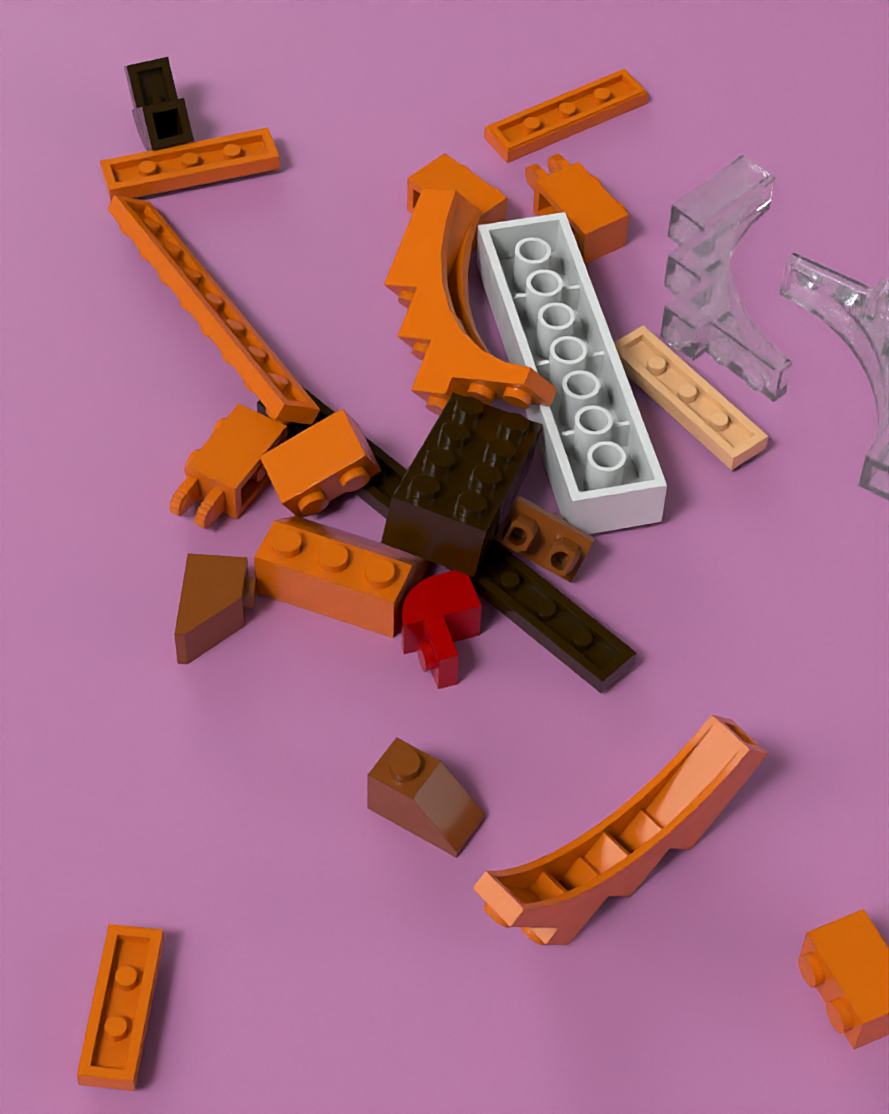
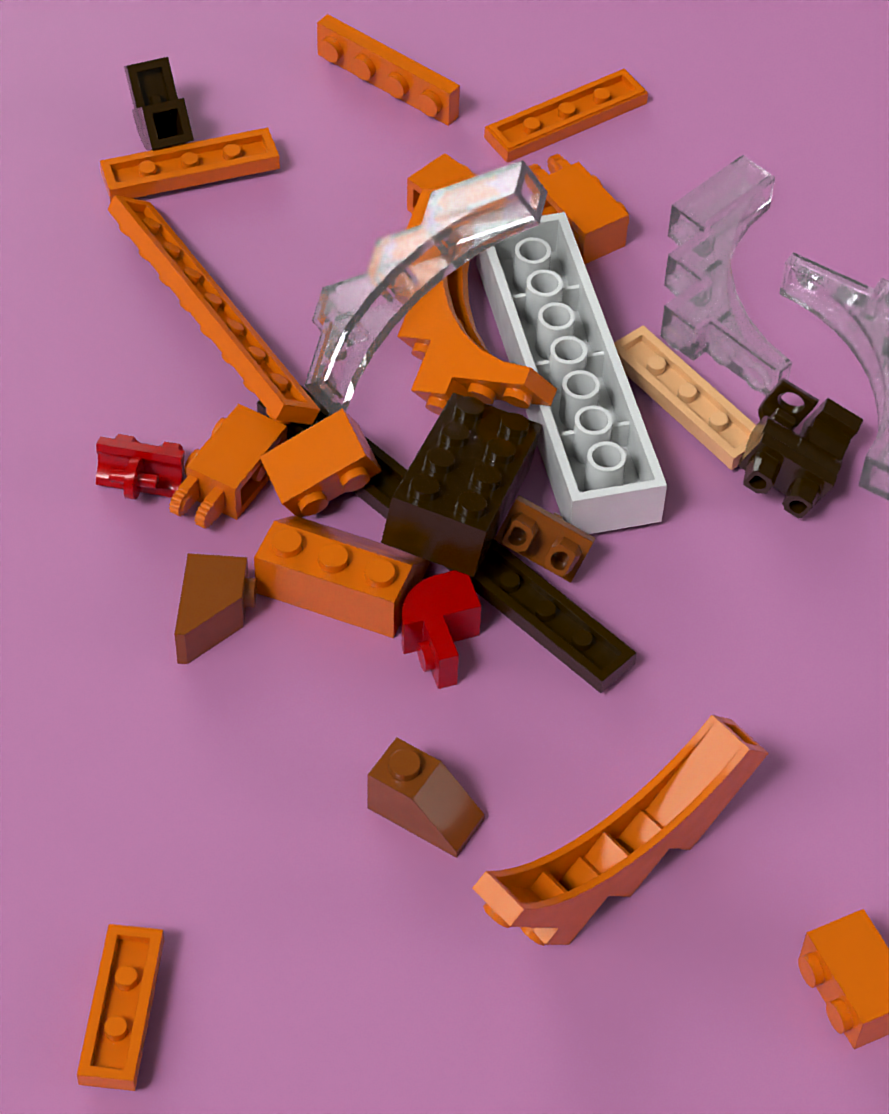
none -> red hips [96,434,185,500]
none -> clear arch [304,160,548,415]
none -> orange plate [317,14,460,126]
none -> dark brown hips [738,378,863,518]

